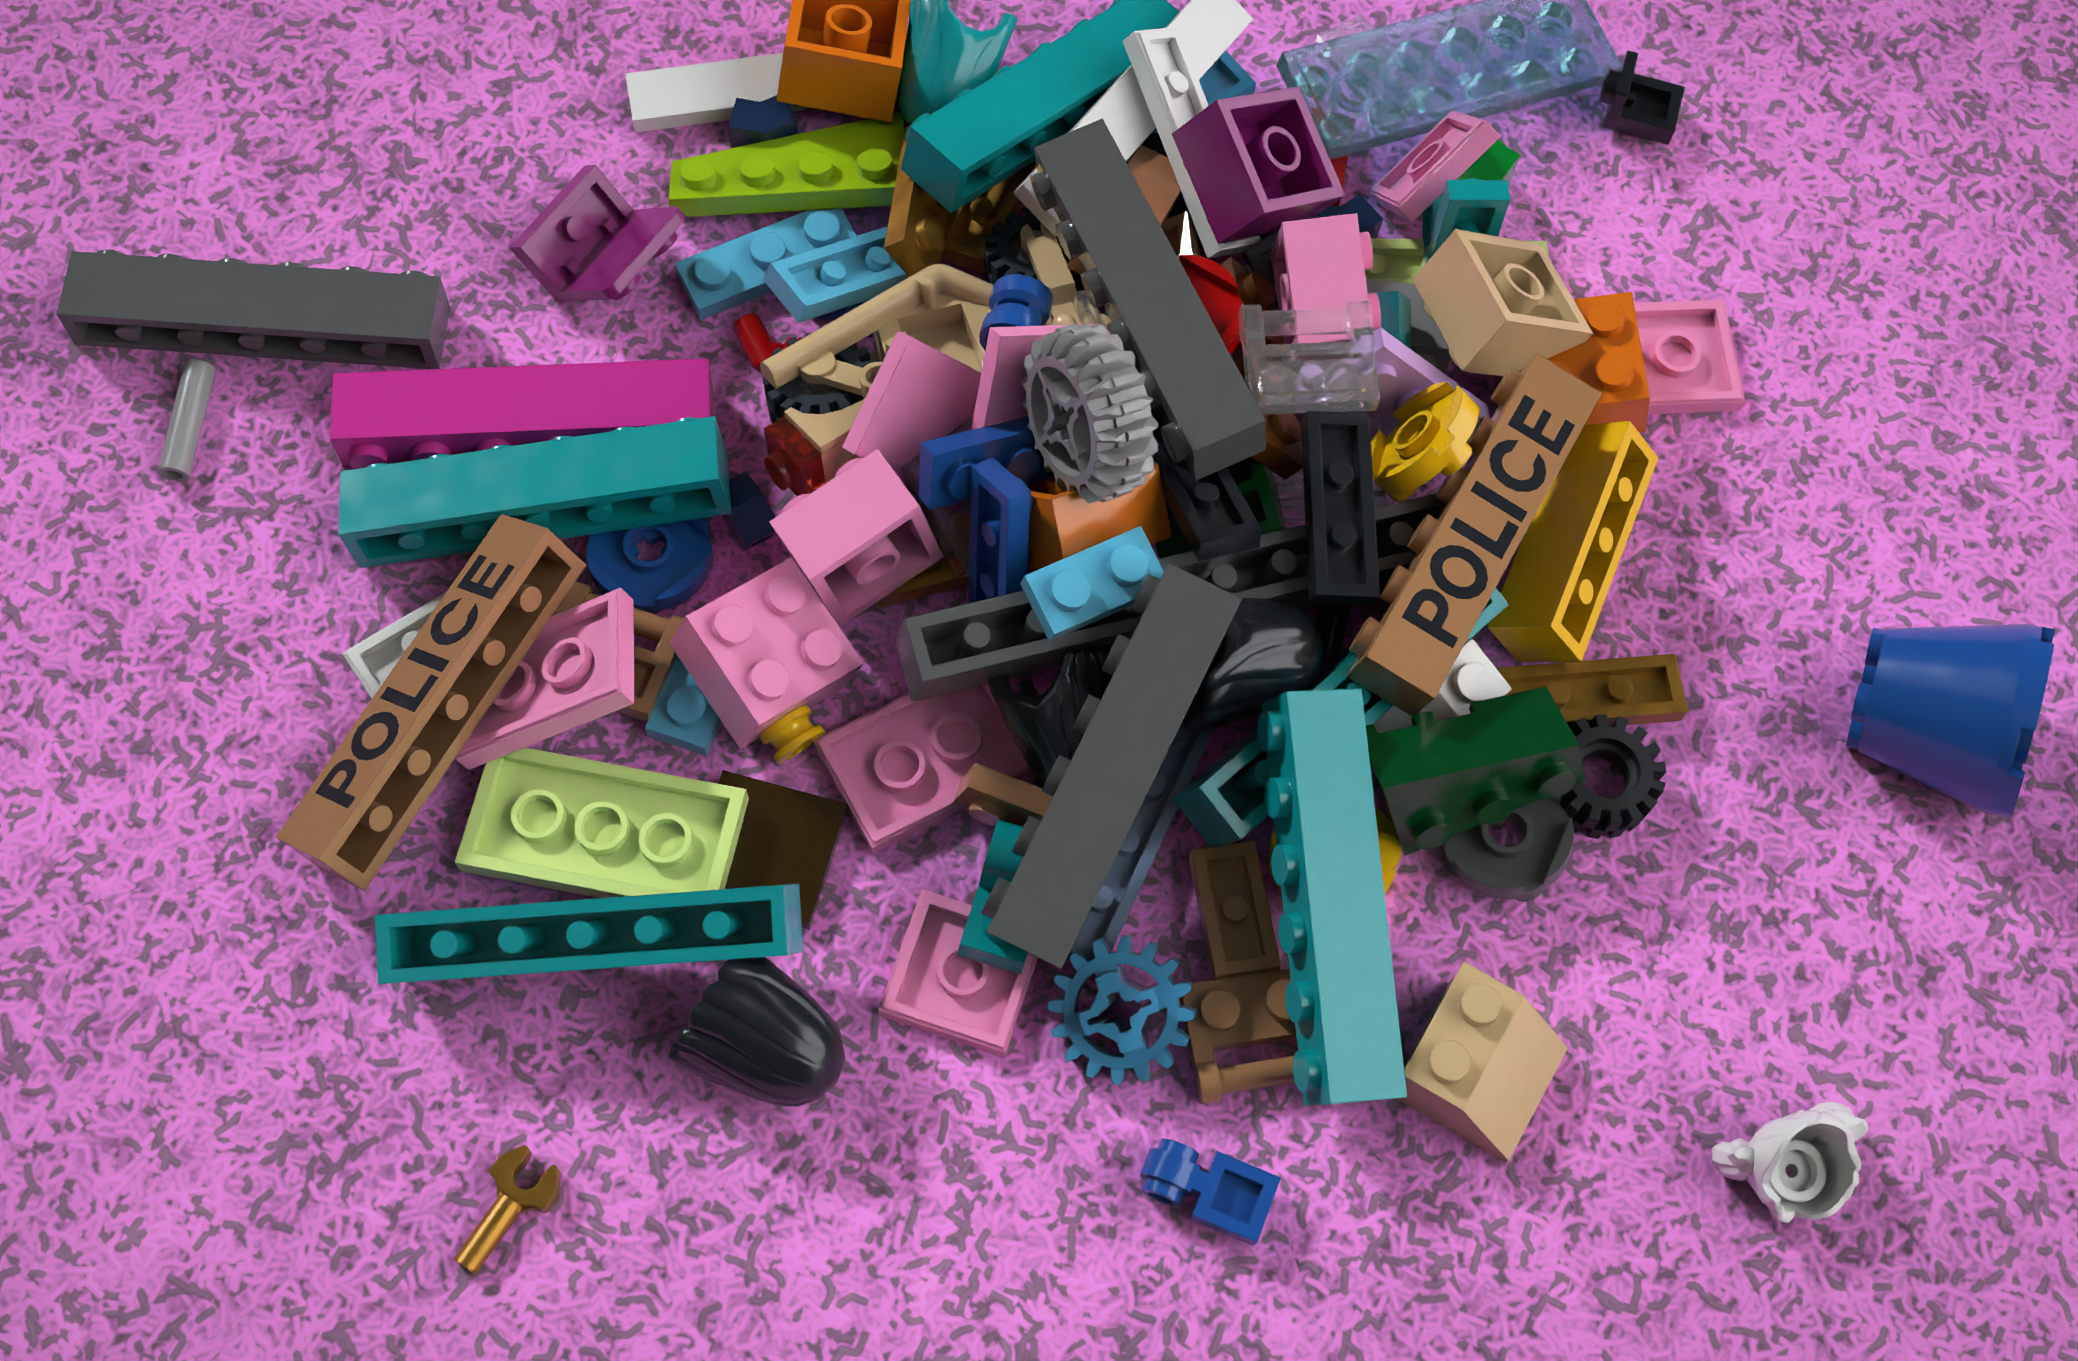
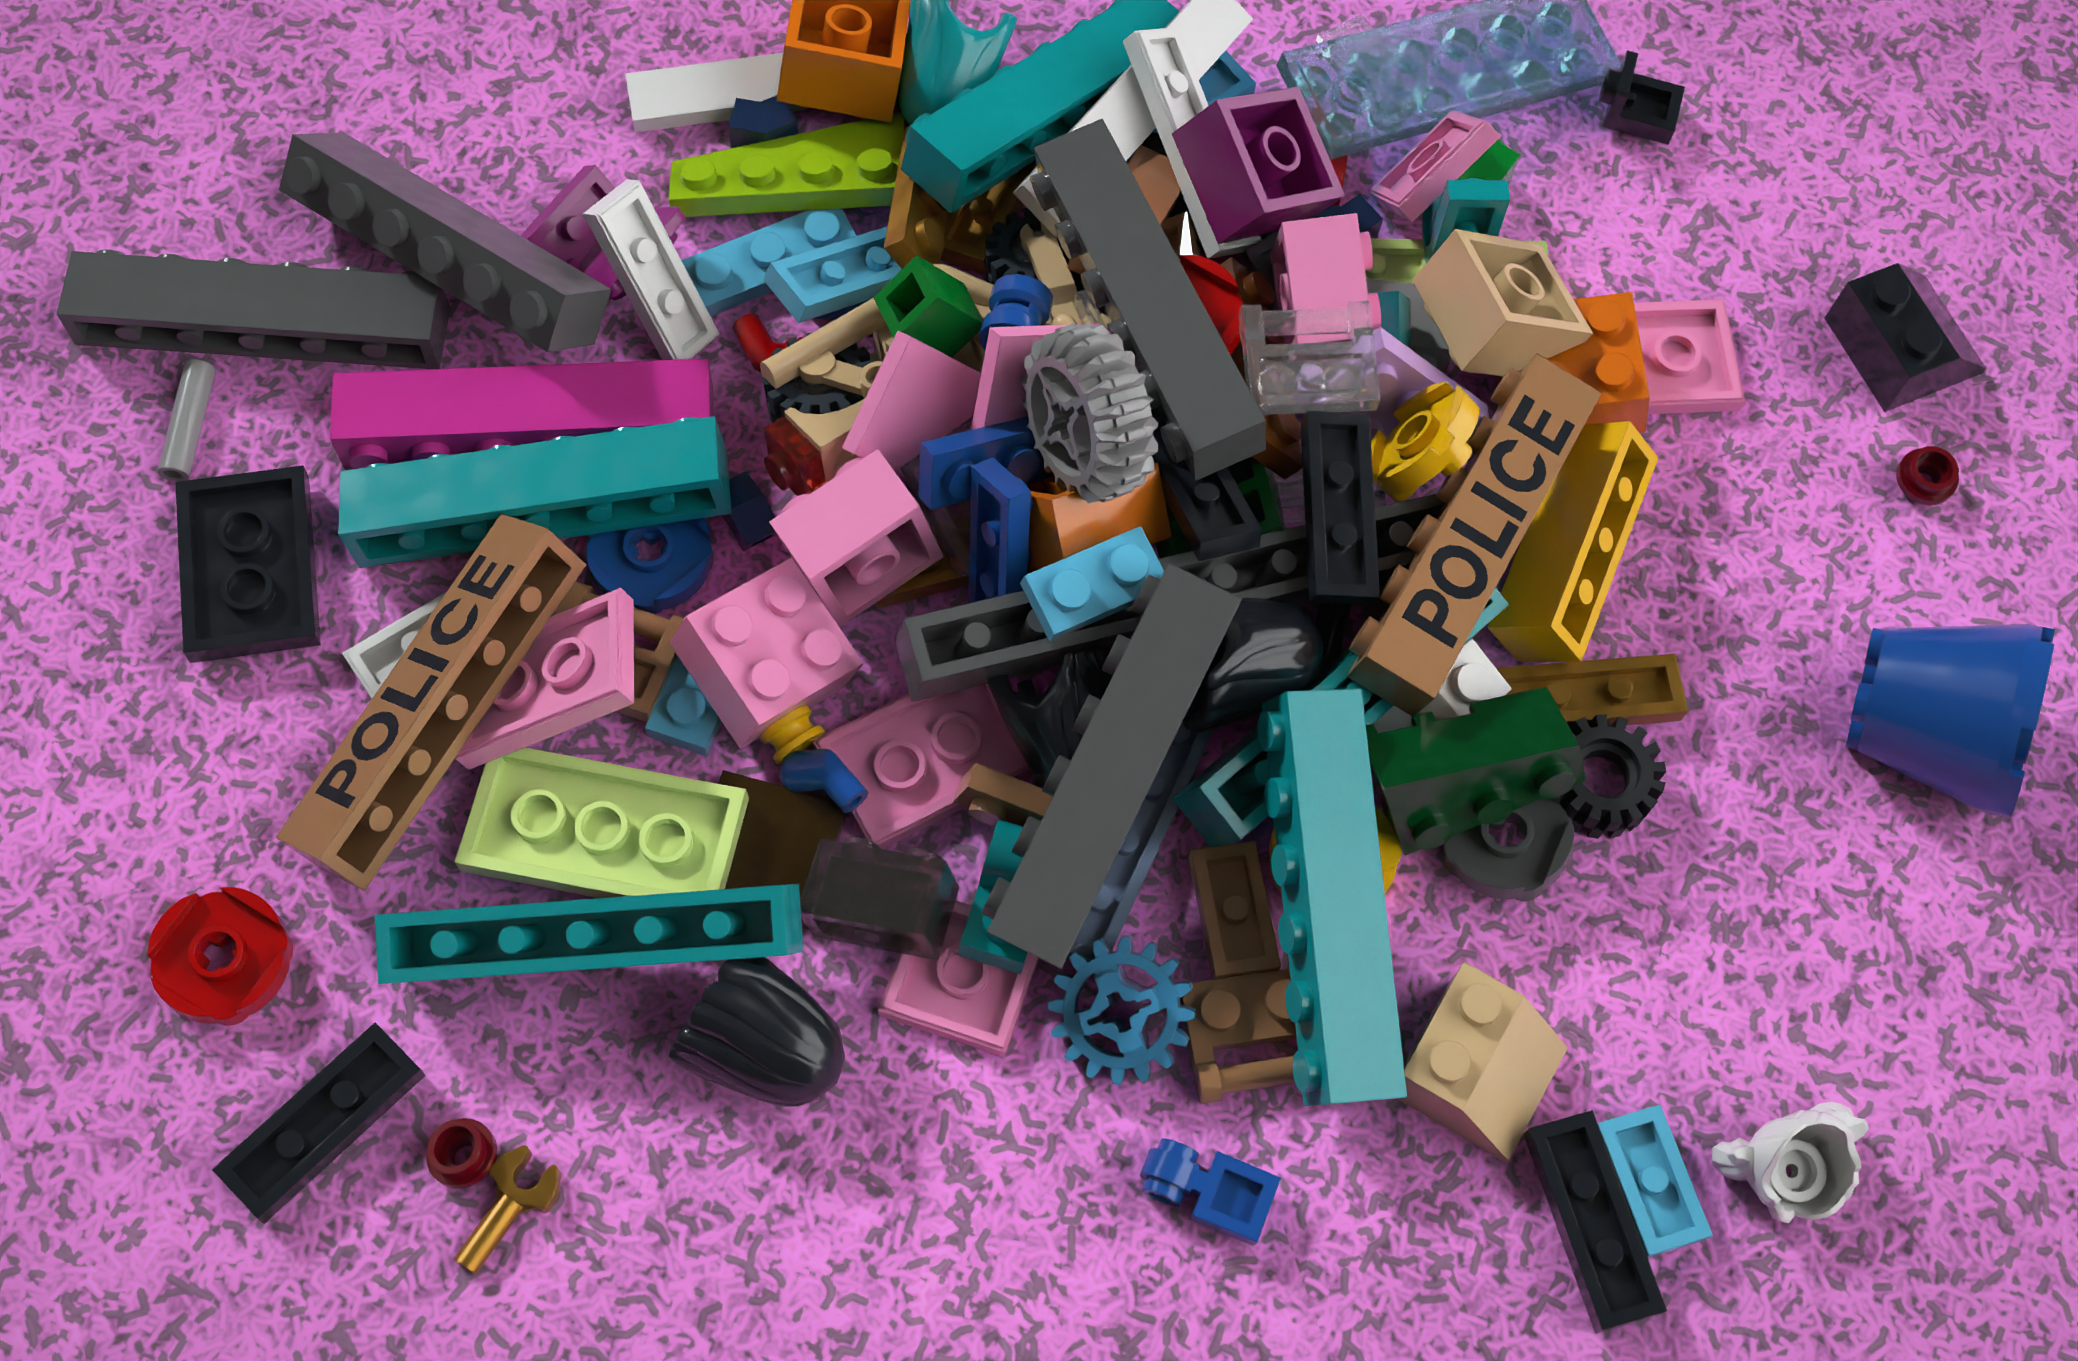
none -> red plate [147,887,293,1026]
none -> black plate [175,465,321,663]
none -> black plate [212,1022,426,1224]
none -> dark grey brick [279,132,612,352]
none -> dark red plate [426,1118,497,1189]
none -> white tile [583,179,720,360]
none -> blue arm [779,748,868,813]
none -> clear smoke brick [800,837,960,960]
none -> green brick [873,255,983,358]
none -> black plate [1523,1110,1667,1334]
none -> medium azure plate [1598,1104,1713,1258]
none -> black slope [1824,263,1987,412]
none -> dark red plate [1896,446,1959,505]

